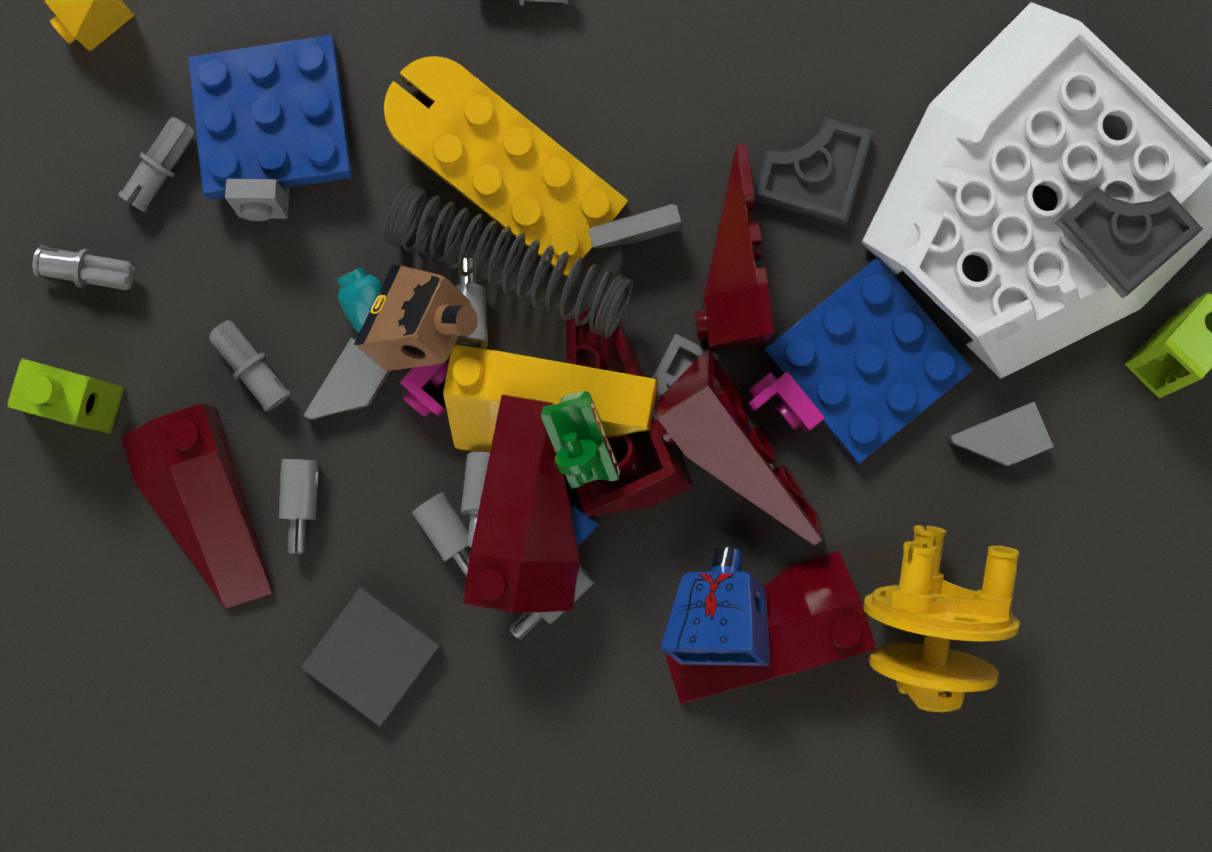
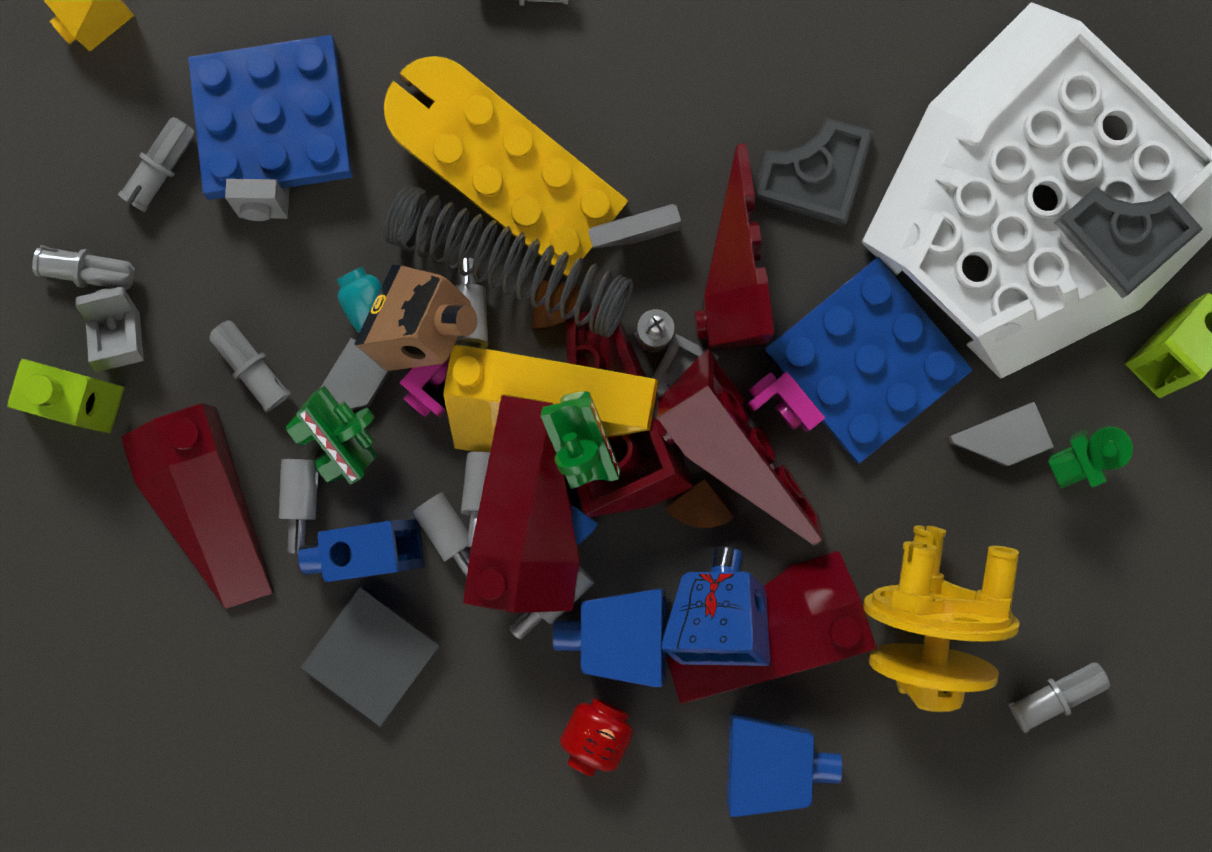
none -> light grey bracket [76,287,144,372]
none -> green hips [286,385,378,485]
none -> blue torso [298,519,425,582]
none -> reddish brown tile [531,280,582,330]
none -> blue torso [553,588,667,687]
none -> red head [560,697,633,777]
none -> light grey piece [634,309,675,353]
none -> reddish brown tile [665,479,734,528]
none -> blue torso [727,714,842,817]
none -> light grey axle [1008,663,1110,733]
none -> green hips [1048,426,1133,489]

